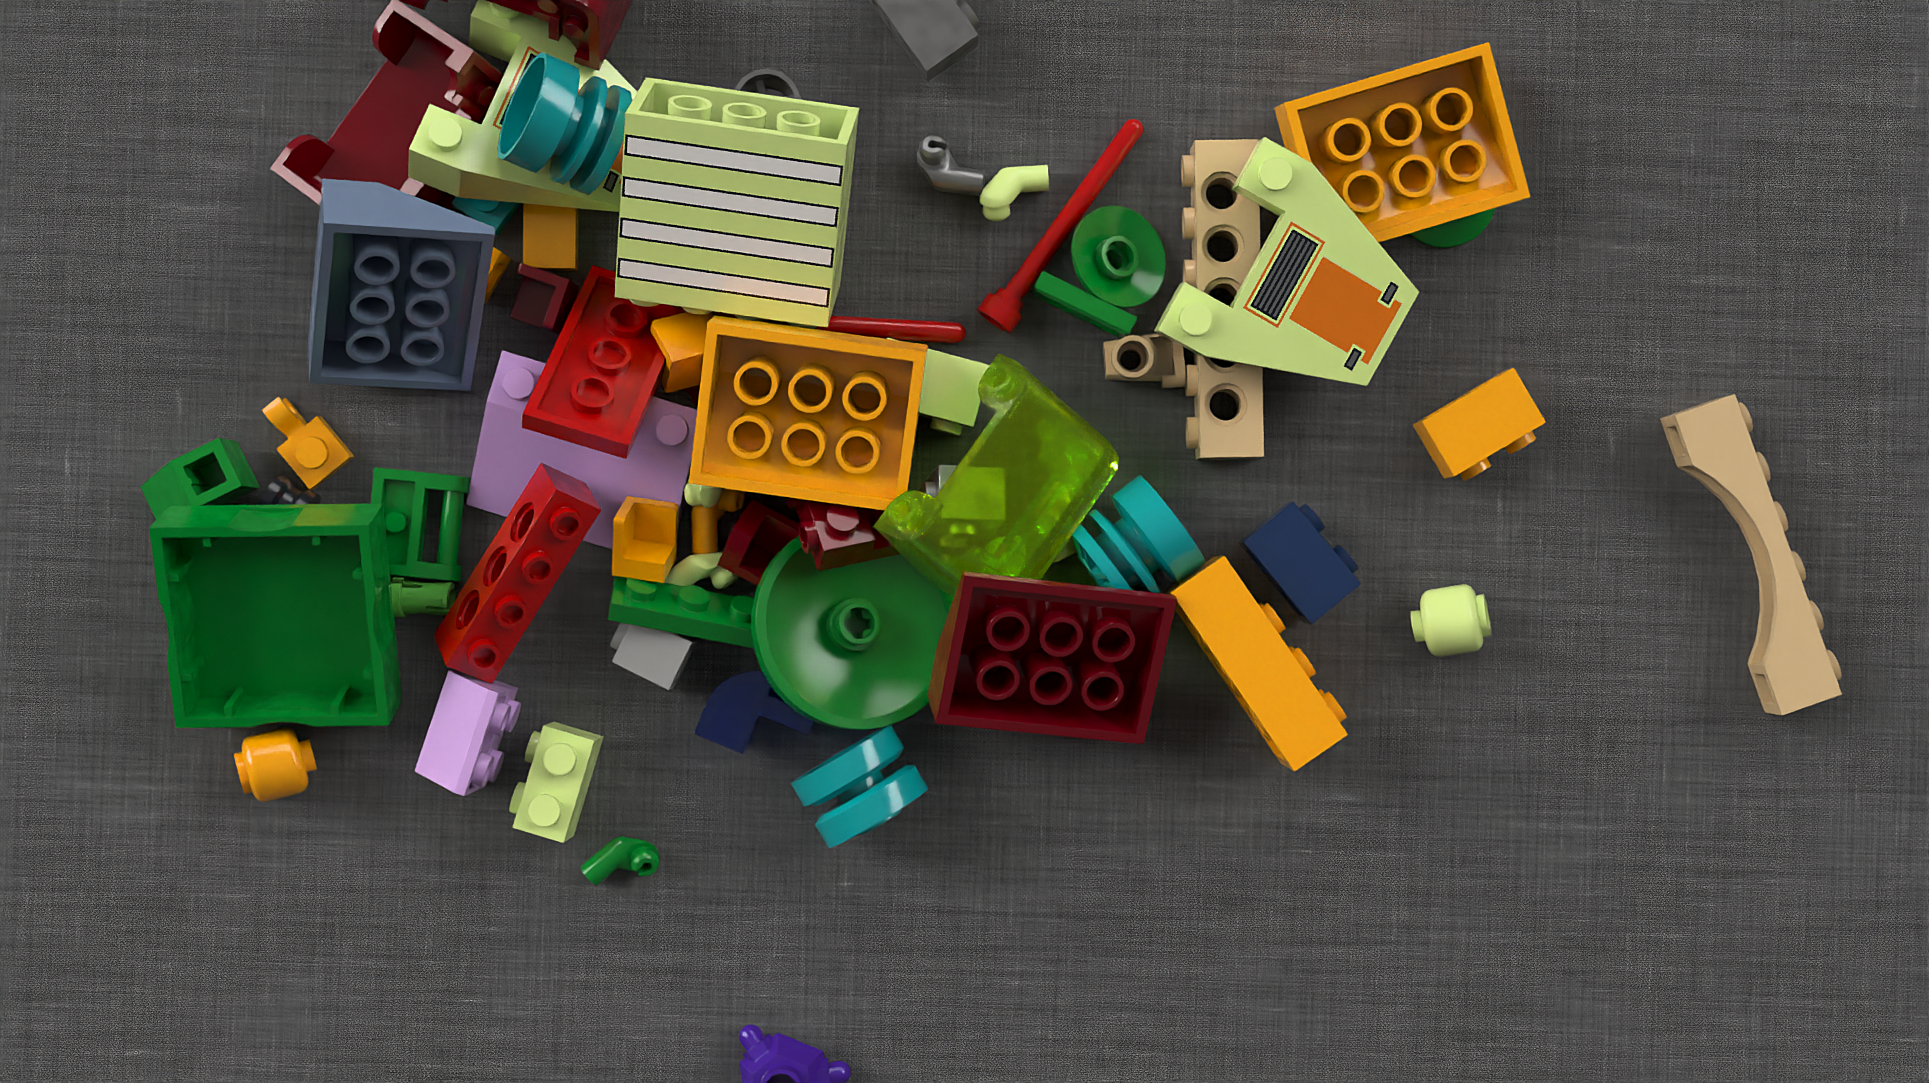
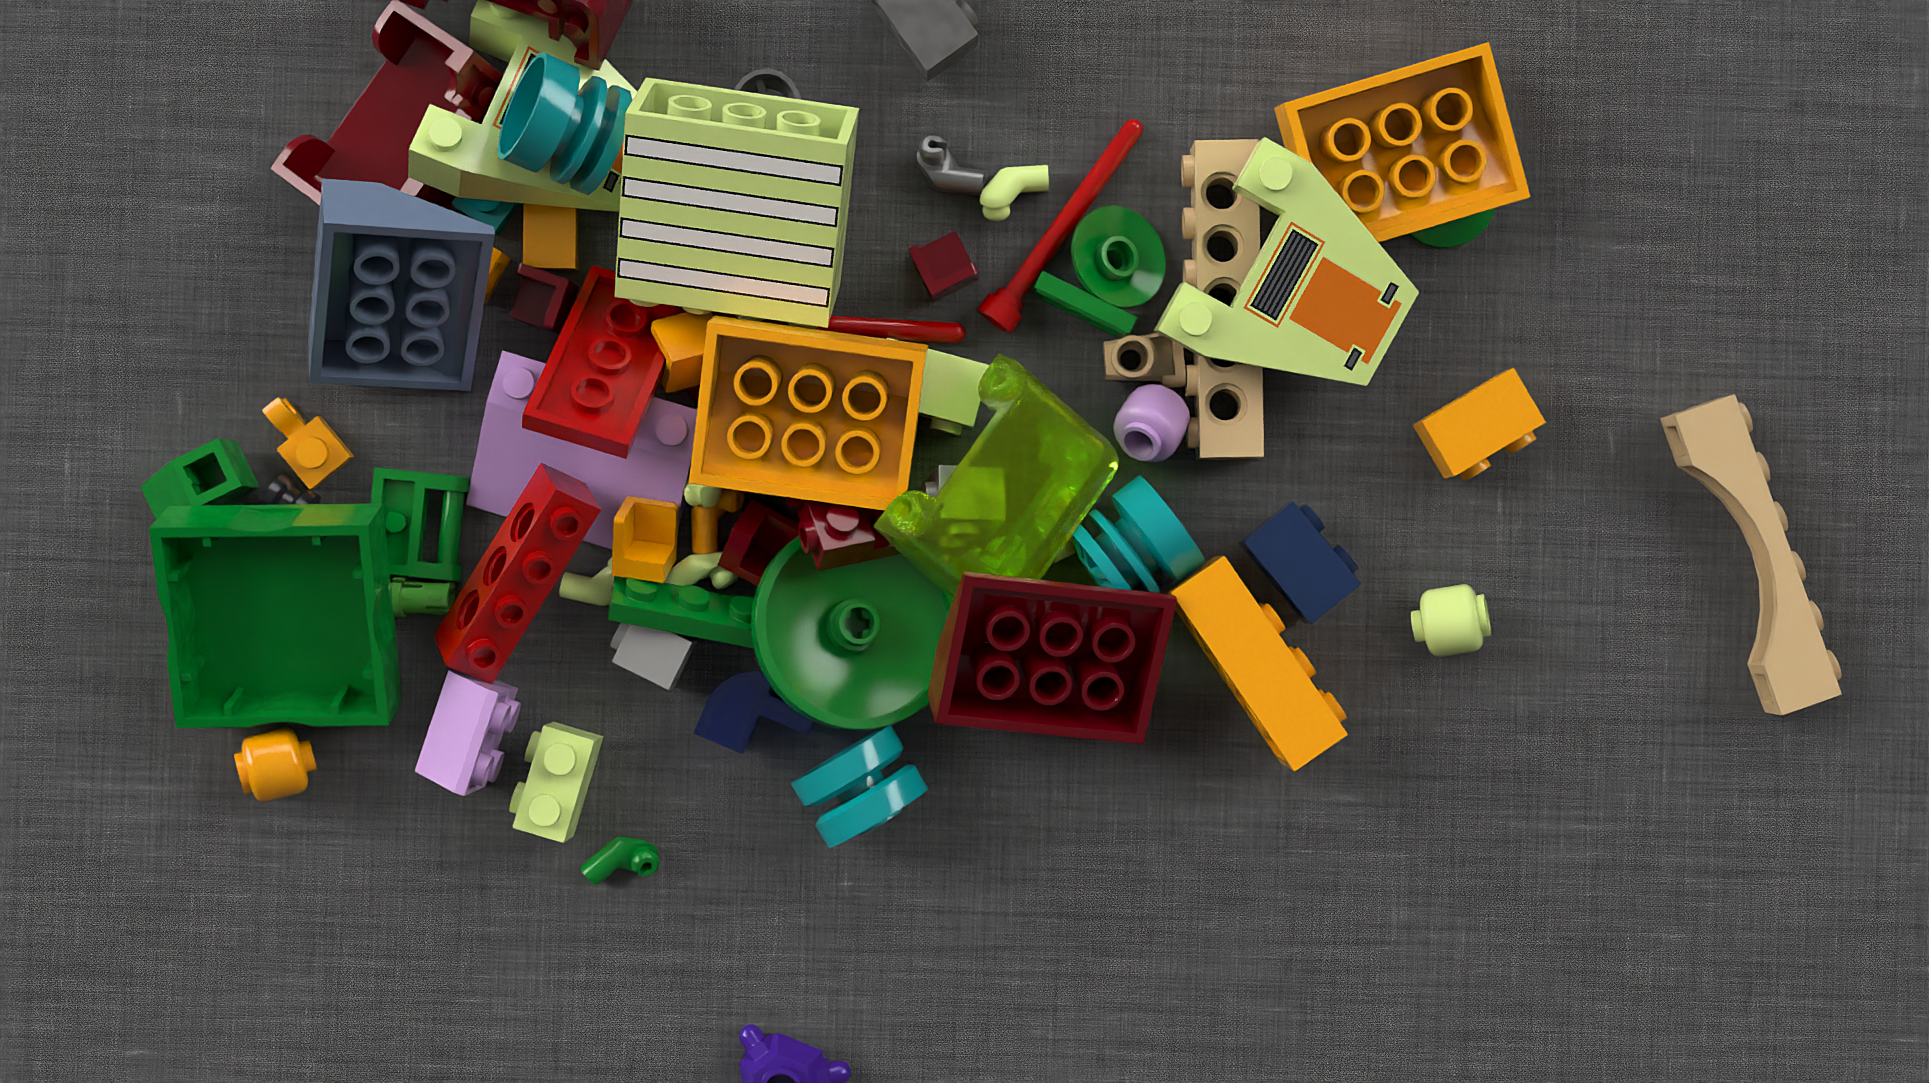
none -> yellowish green arm [559,558,614,606]
none -> dark red panel [908,230,979,303]
none -> lavender head [1113,384,1190,462]

